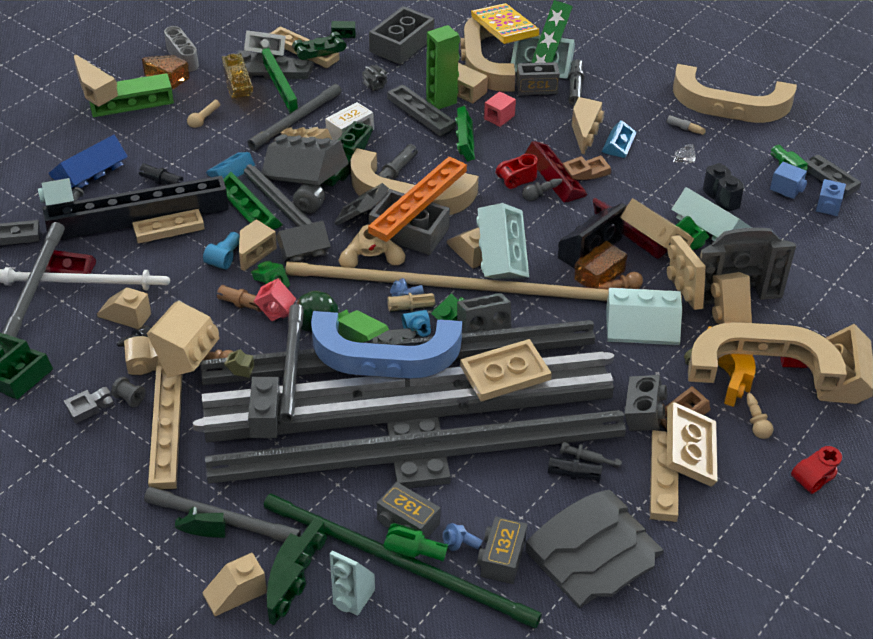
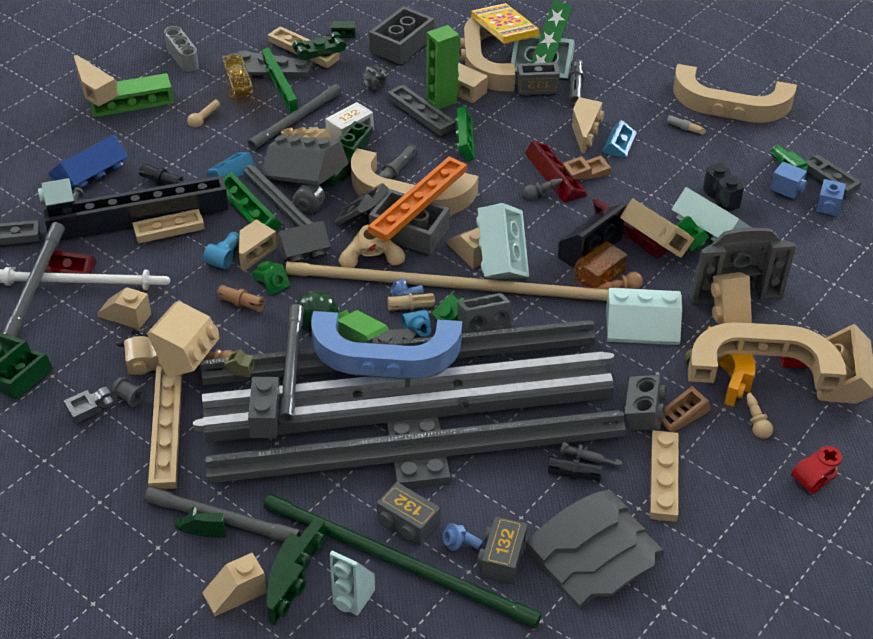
clear orange slope [142,55,190,89] -> none
white slope [244,30,286,56] -> none
coral brick [254,278,296,321] -> none
green arm [384,523,448,562] -> none
tan plate [460,339,552,402] -> none
coral brick [484,91,516,127] -> none
red piece [495,154,538,189] -> none
tan plate [667,235,706,310] -> none
tan plate [667,402,717,487] -> none
clear tile [674,144,696,163] -> none

